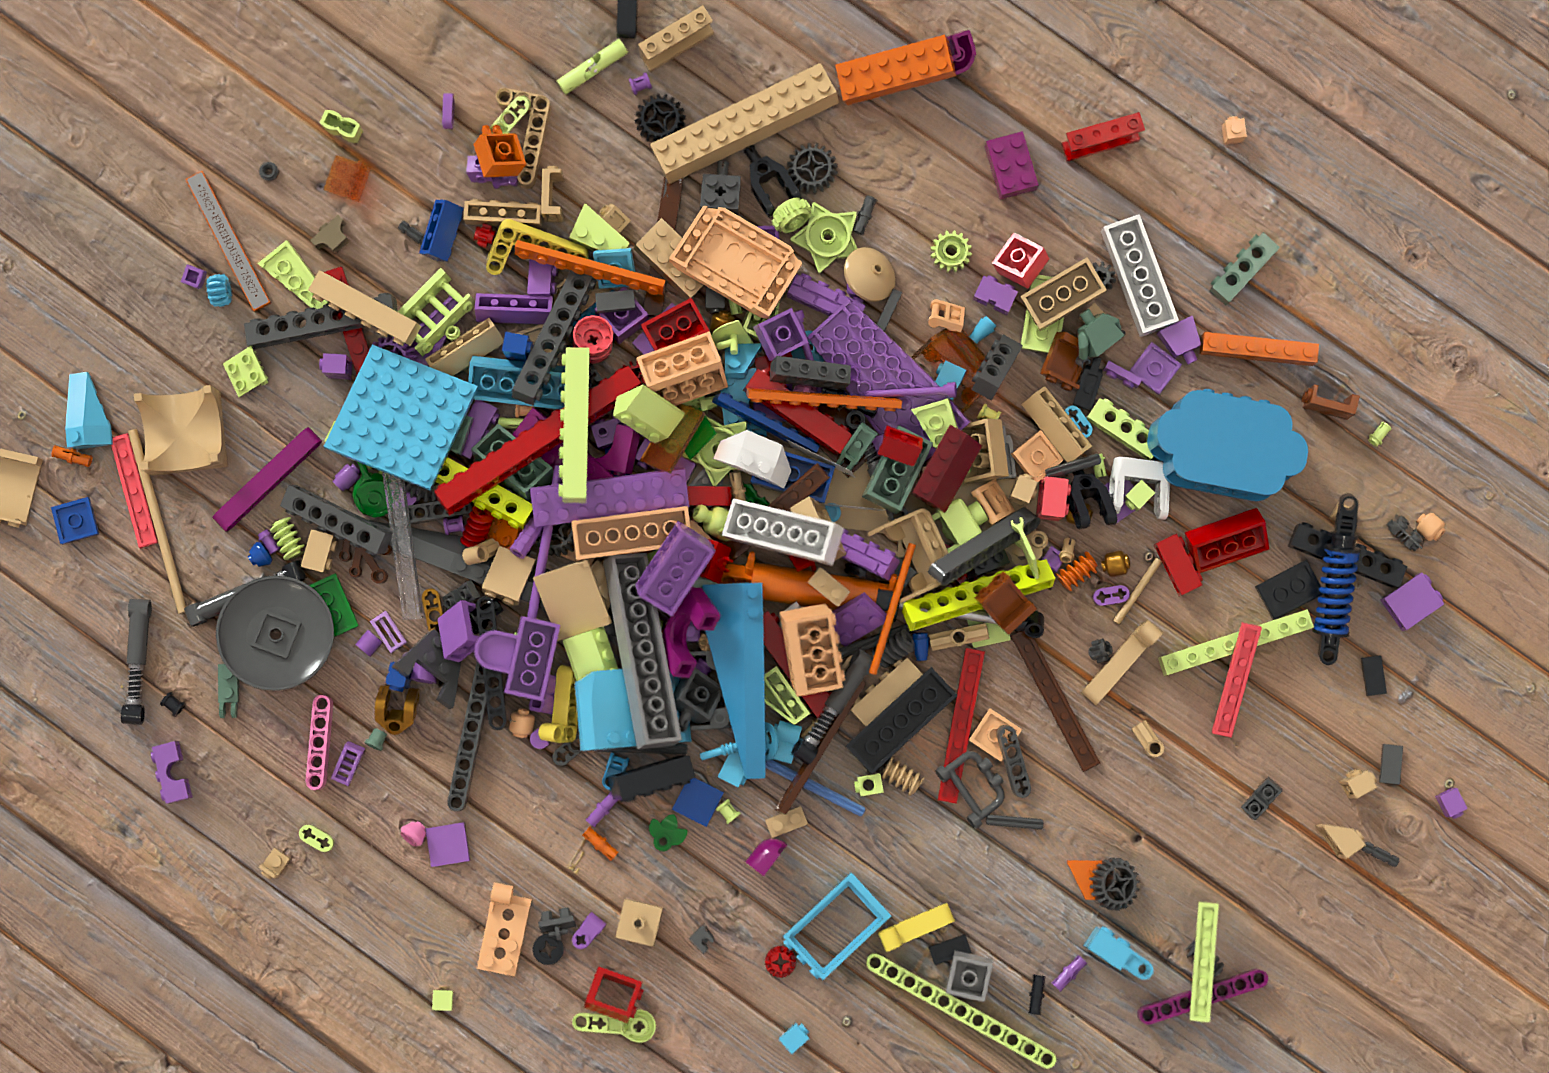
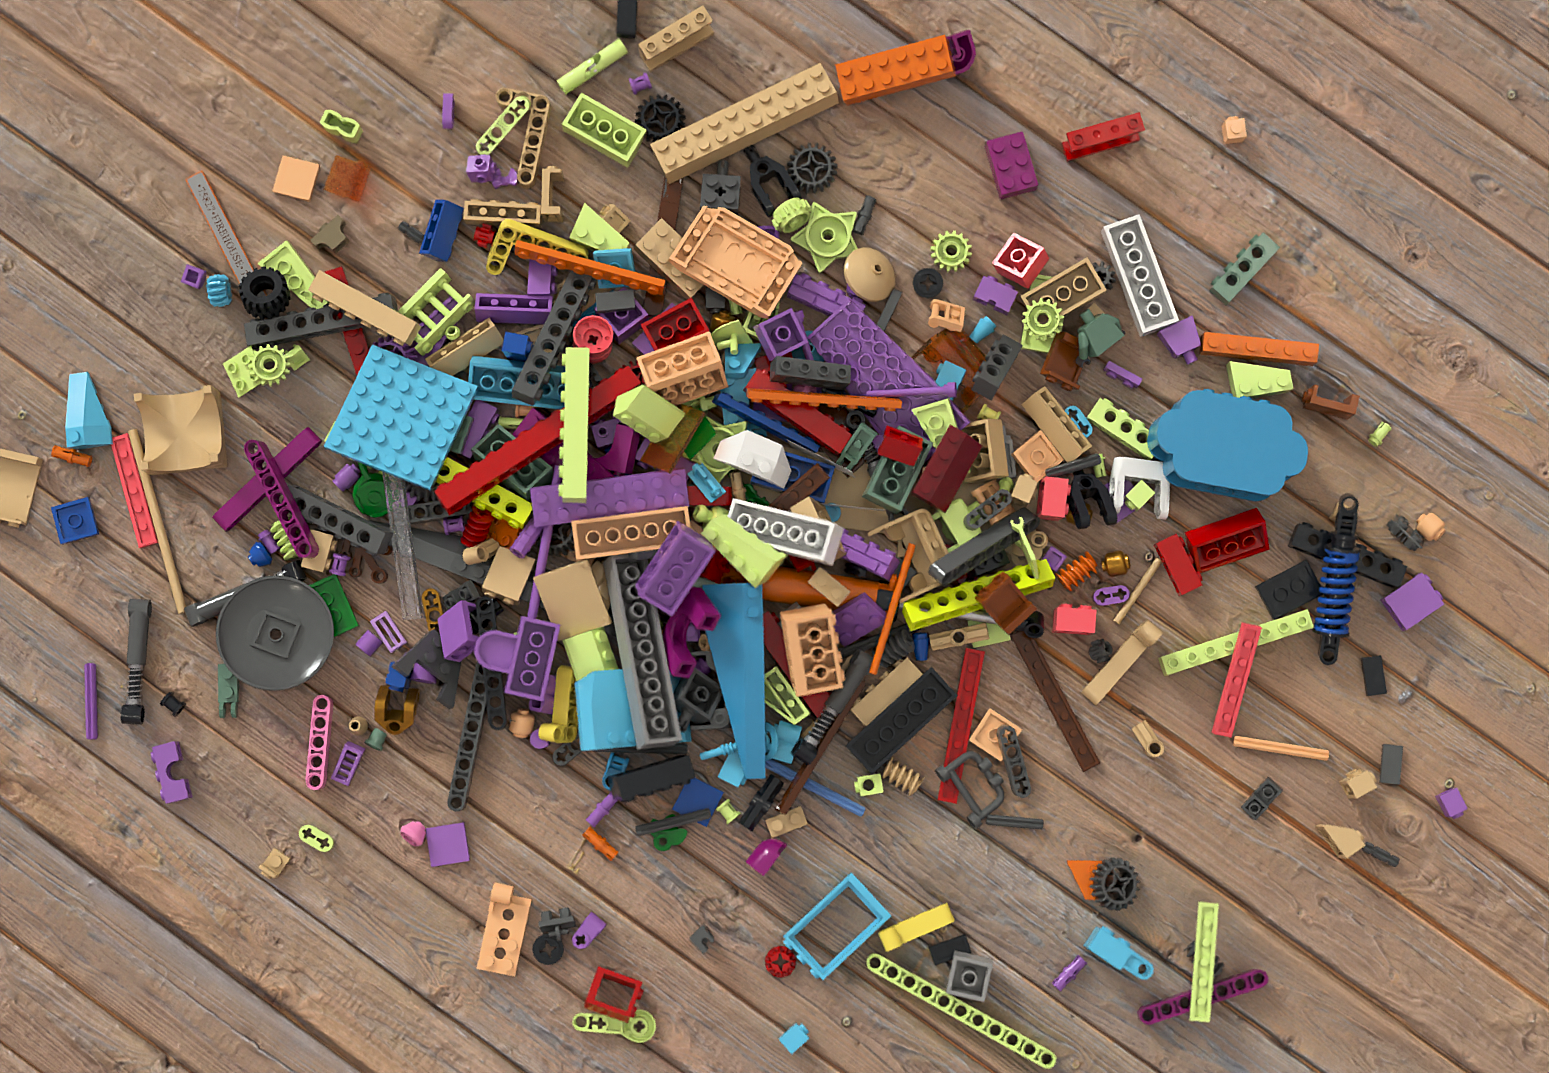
dark grey plate [259,162,279,181] -> none
medium lavender brick [319,353,352,380] -> none
yellowish green tile [432,990,453,1011] -> none
orange hinge [473,125,526,177] -> none
tan brick [615,898,663,947] -> none
black pin [1028,974,1046,1015] -> none
tan pin [1059,538,1076,563] -> none
black hinge [1073,357,1103,411] -> none
medium lavender tile [1129,342,1182,395] -> none
none -> medium lavender axle [84,663,98,740]
none -> black tyre [239,267,291,320]
none -> magenta beam [244,440,319,558]
none -> yellowish green gear [248,344,291,387]
none -> light nougat tile [273,155,320,202]
none -> yellowish green tile [283,344,310,371]
none -> medium lavender bush [329,553,350,576]
none -> tan cone [349,716,368,736]
none -> yellowish green slope [562,93,647,168]
none -> dark grey tile [628,549,659,561]
none -> dark grey axle [635,808,711,836]
none -> medium azure hinge [687,463,726,503]
none -> yellowish green wedge [701,514,787,588]
none -> black piece [739,774,784,832]
none -> black gear [913,268,943,299]
none -> dark grey beam [964,489,1012,531]
none -> yellowish green pin [998,477,1014,502]
none -> yellowish green gear [1022,298,1064,341]
none -> coral brick [1052,604,1096,635]
none -> yellowish green wedge [1226,361,1293,399]
none -> light nougat axle [1233,736,1329,761]

